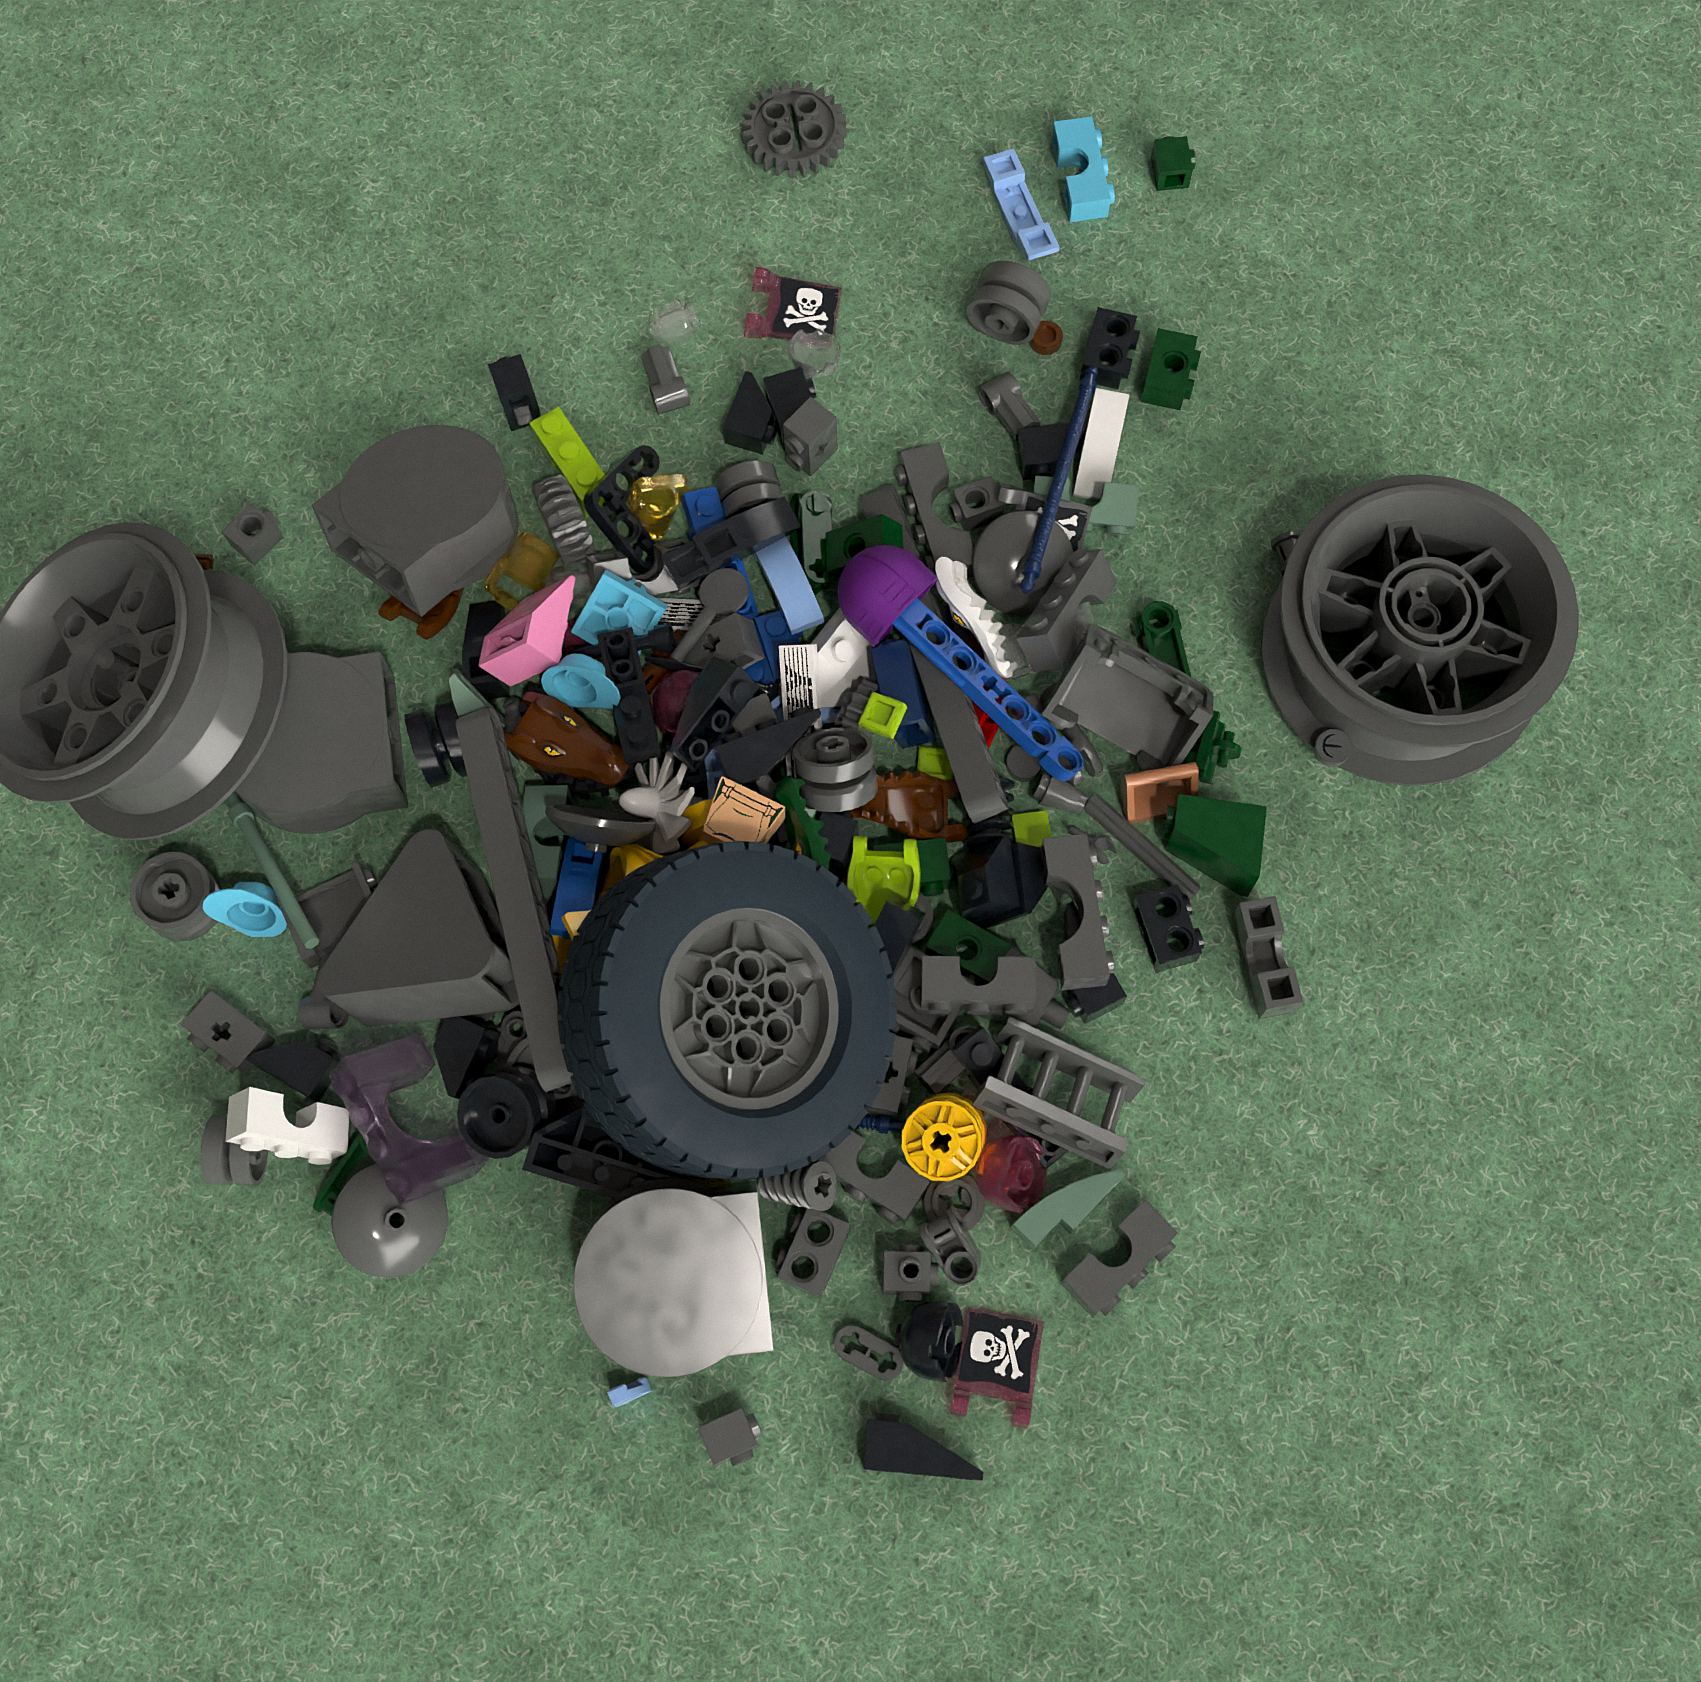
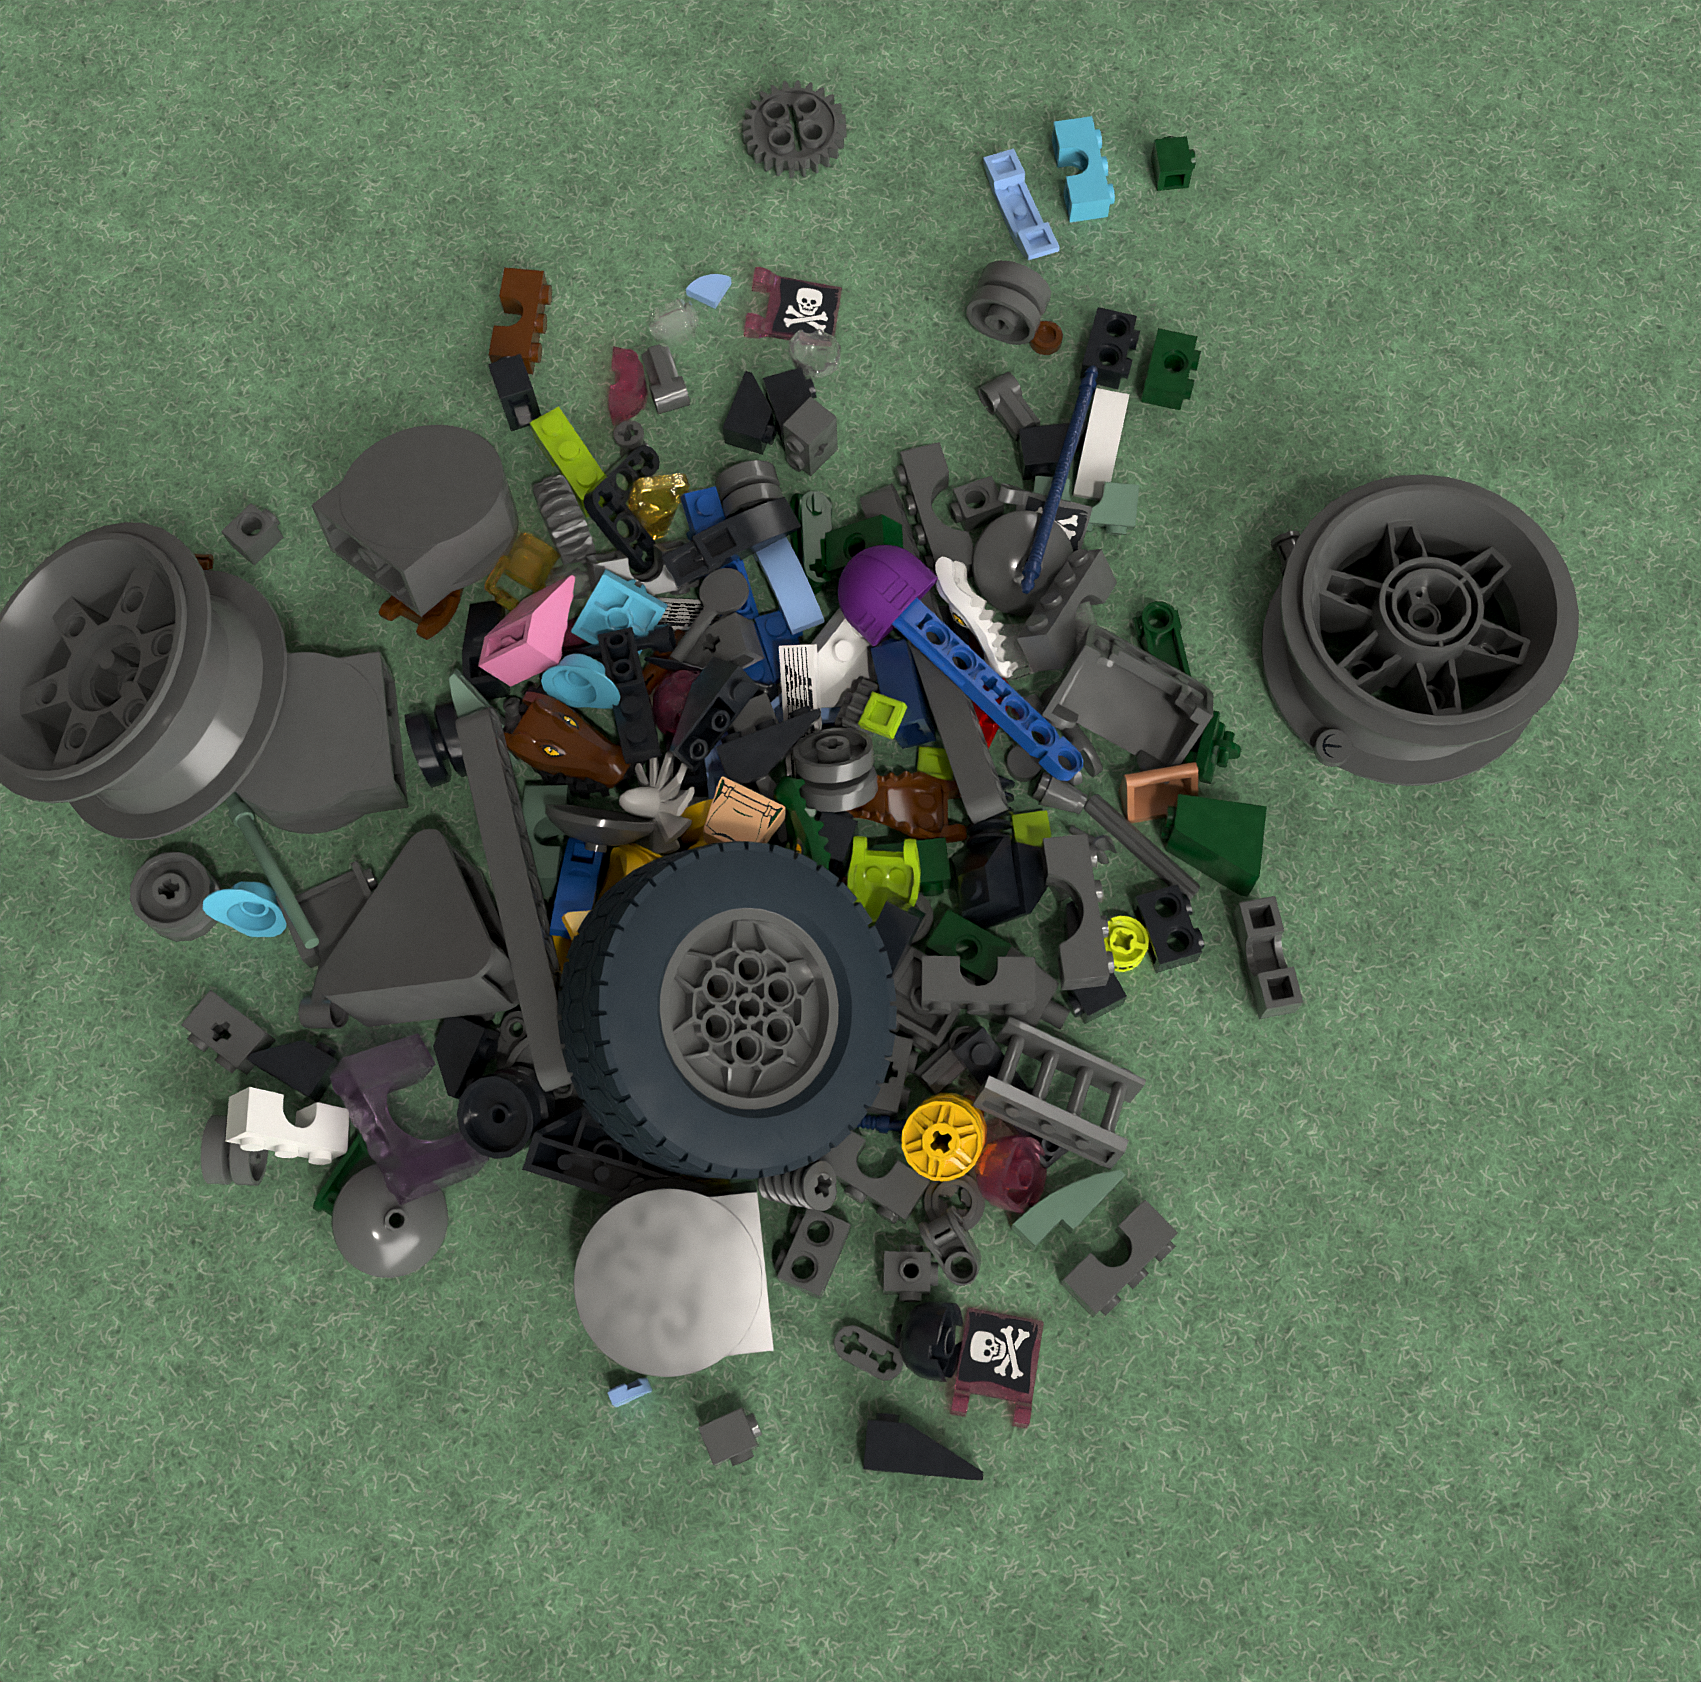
none -> reddish brown arch [488,267,552,375]
none -> clear pink cylinder [608,346,649,426]
none -> dark grey bush [613,420,649,465]
none -> light blue tile [686,274,732,309]
none -> neon yellow wheel [1104,916,1149,972]

